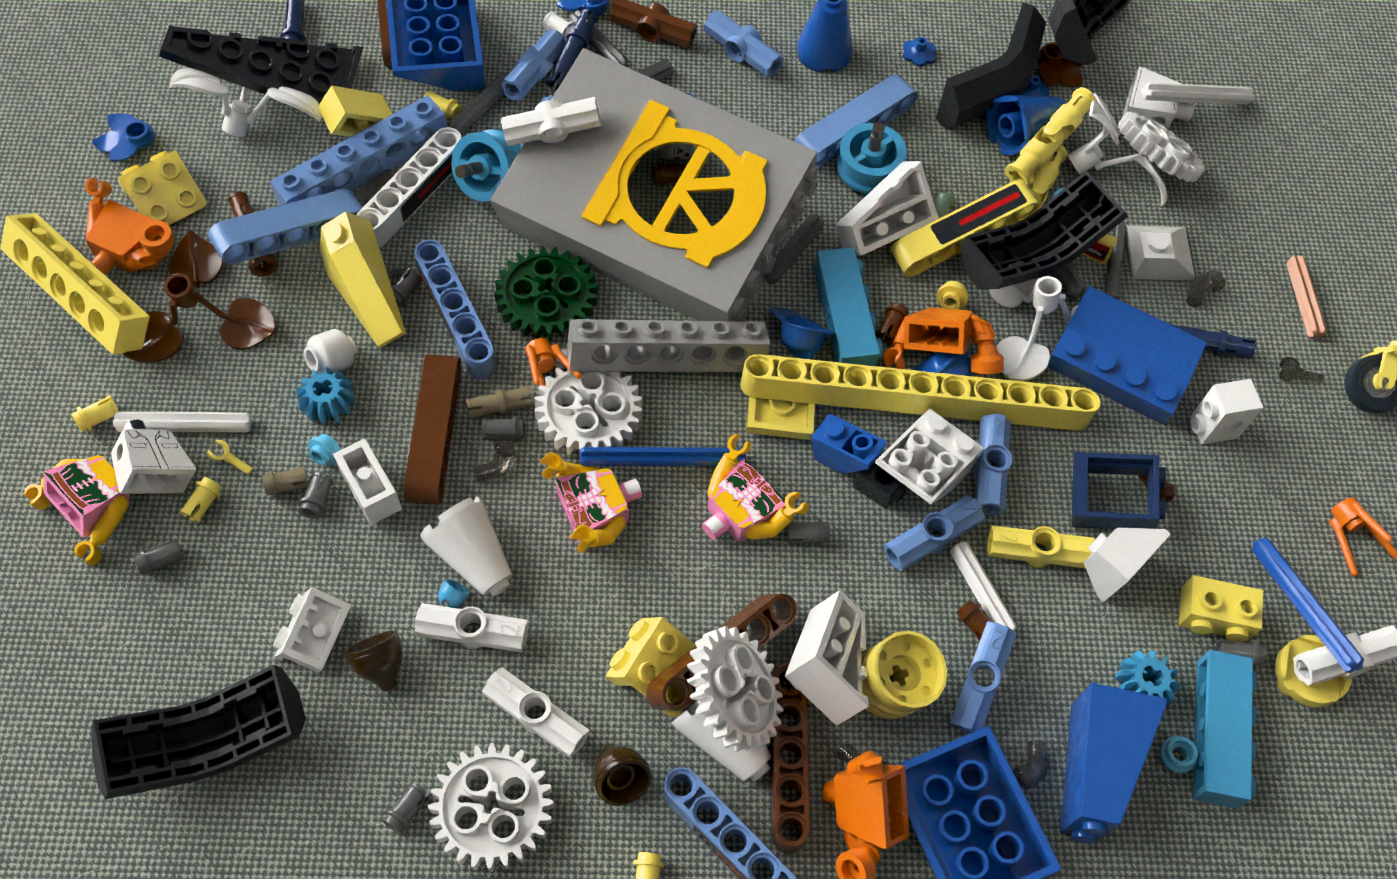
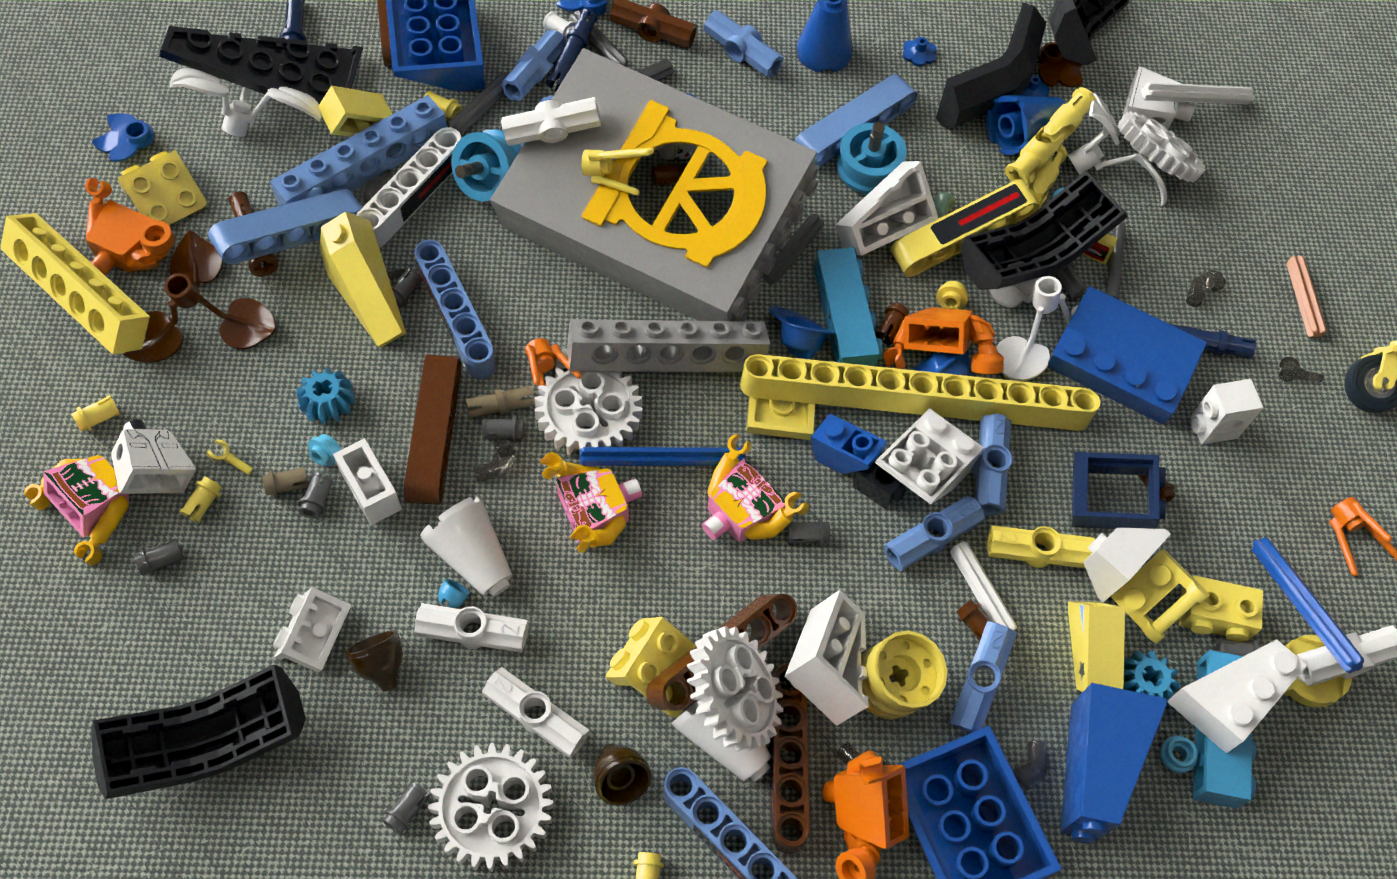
white axle [113,412,252,433] -> none
white head [304,329,356,374] -> none
dark green gear [494,246,598,341] -> none
white slope [1125,225,1195,281] -> none
none -> light yellow plant [581,148,654,195]
none -> light yellow slope [1068,601,1125,692]
none -> light yellow plate [1111,549,1209,644]
none -> white wedge [1166,640,1307,753]

